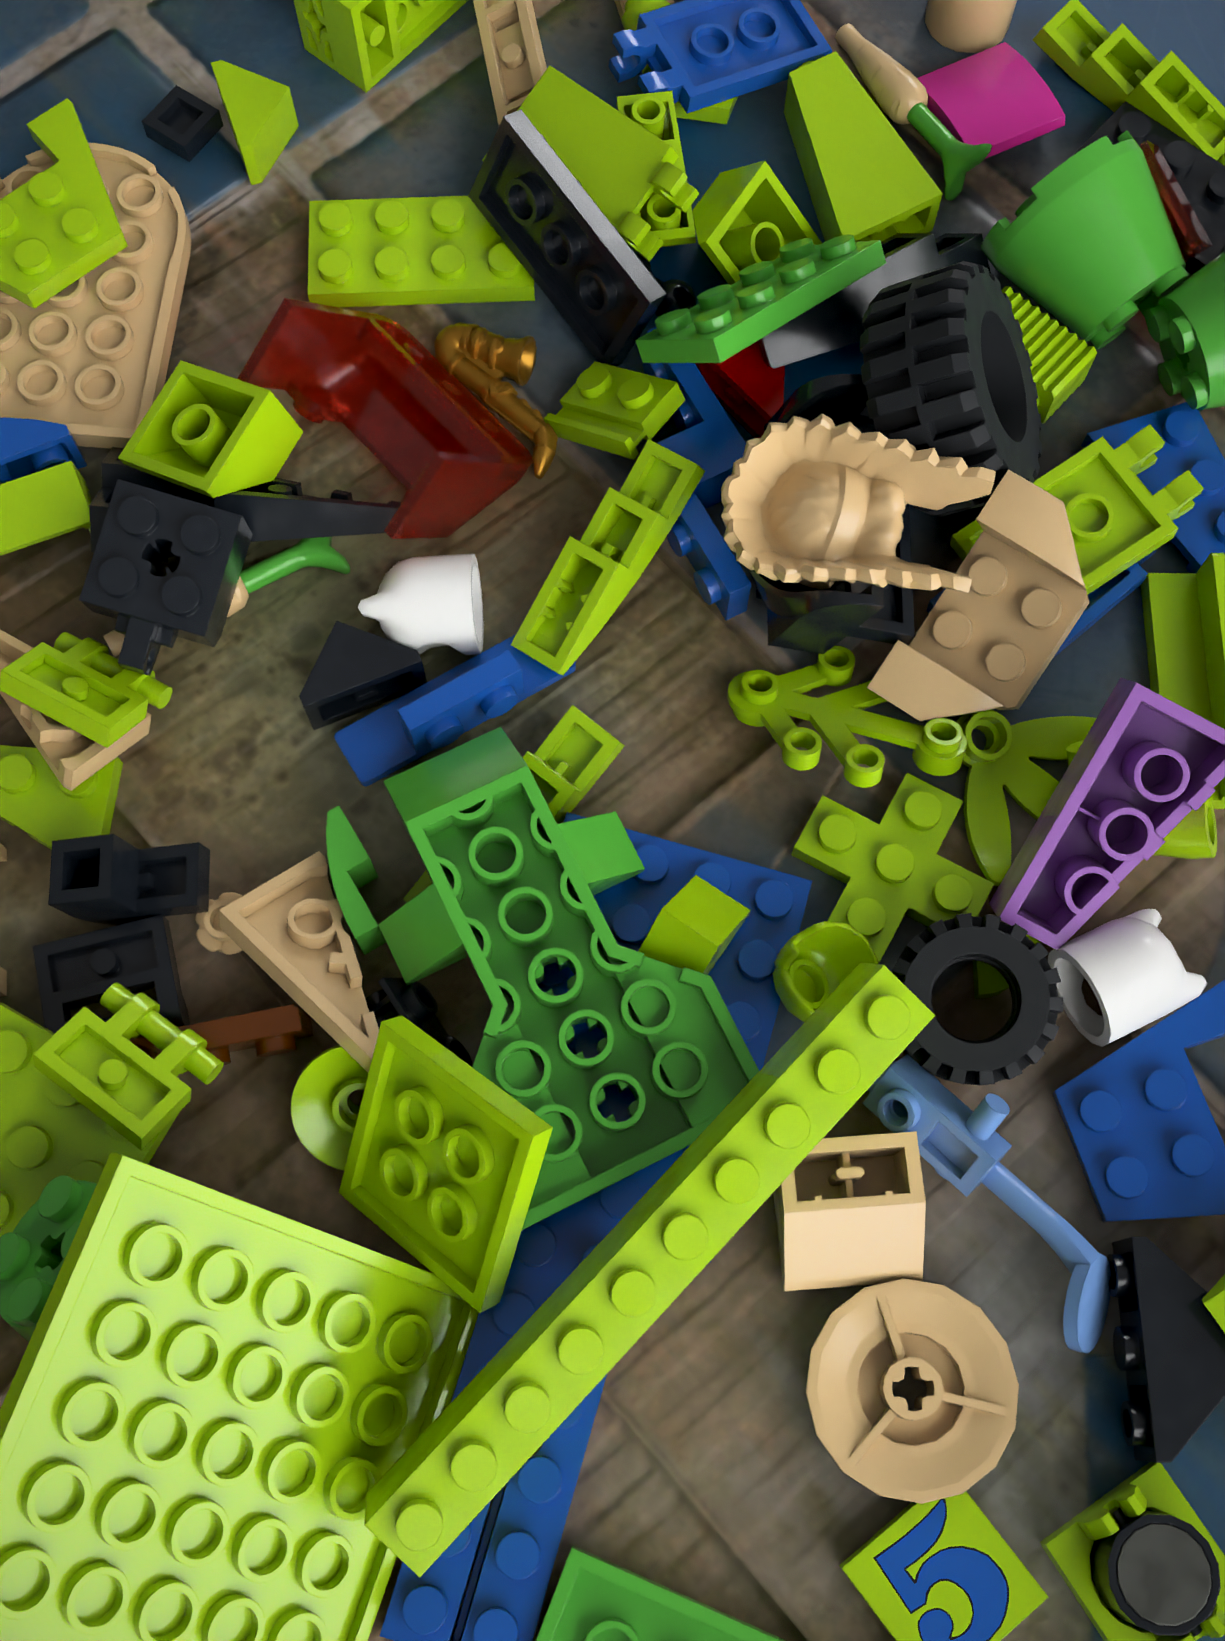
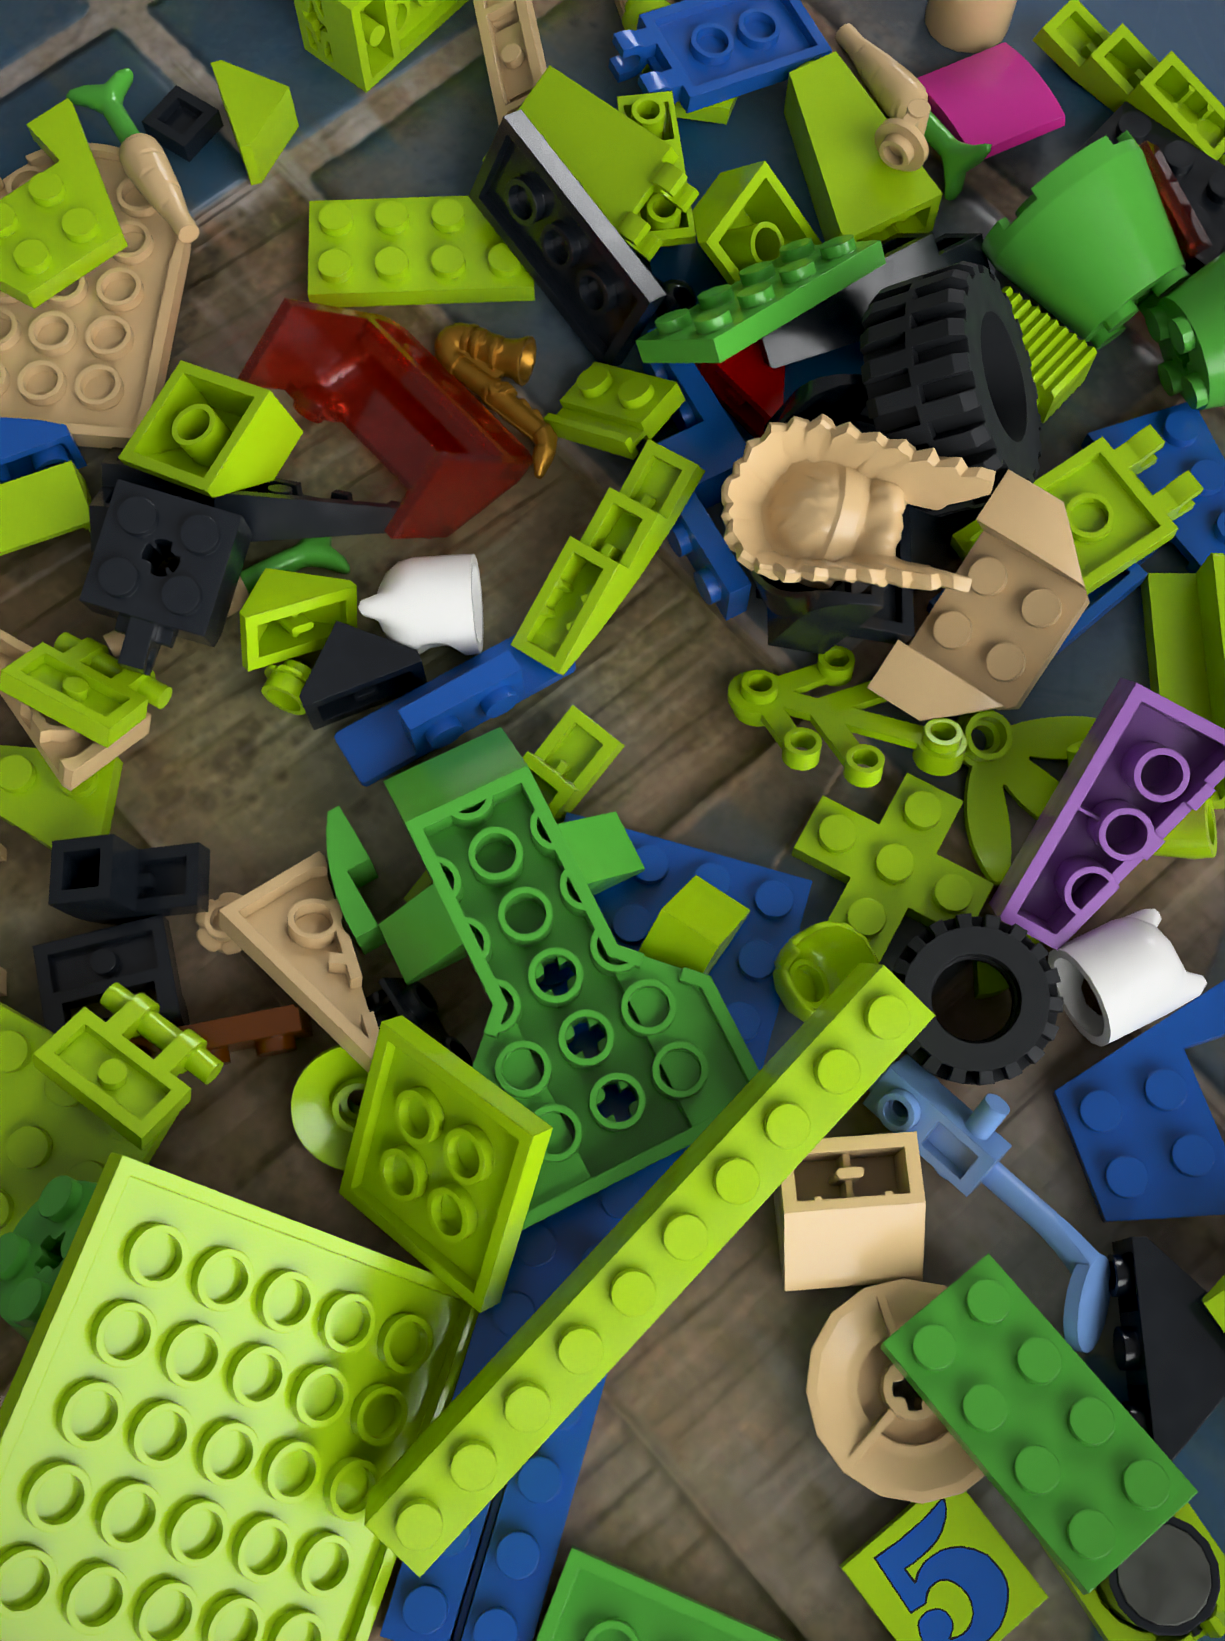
none -> tan piece [66,68,199,243]
none -> lime slope [239,568,357,672]
none -> lime plate [261,660,312,715]
none -> tan plate [875,99,931,172]
none -> bright green plate [880,1253,1198,1595]

